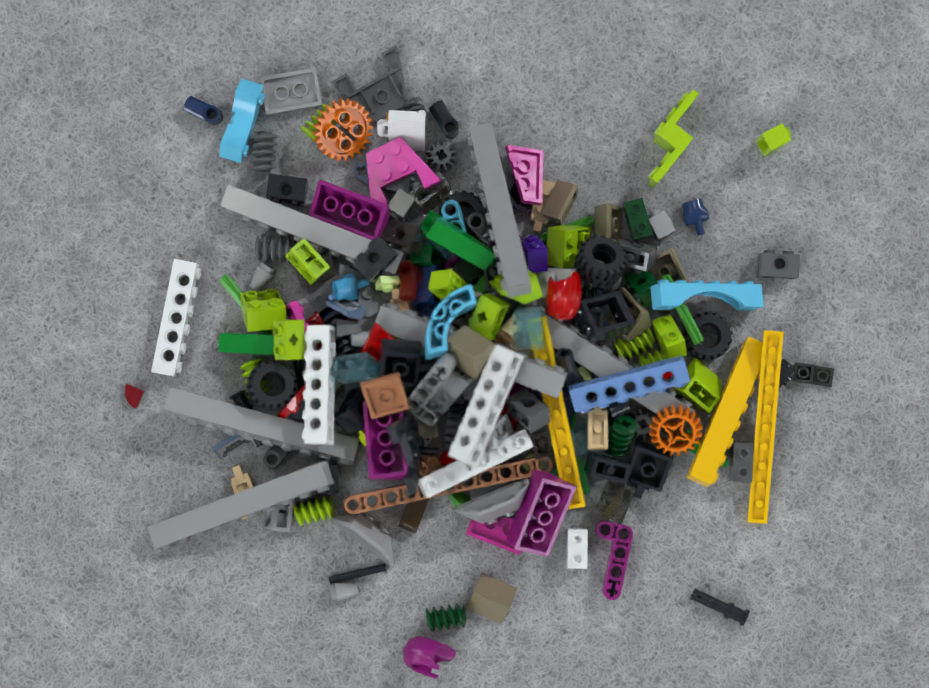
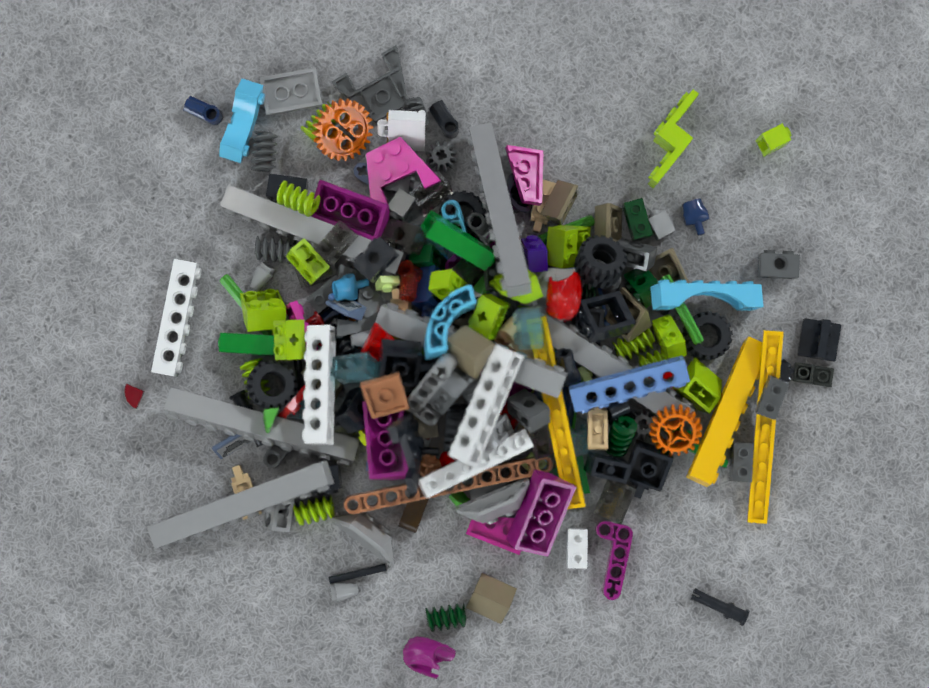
none -> bright green slope [263,408,279,433]
none -> lime piece [277,180,320,217]
none -> clear smoke brick [314,220,358,265]
none -> dark grey brick [755,375,790,420]
none -> black bracket [797,318,841,362]

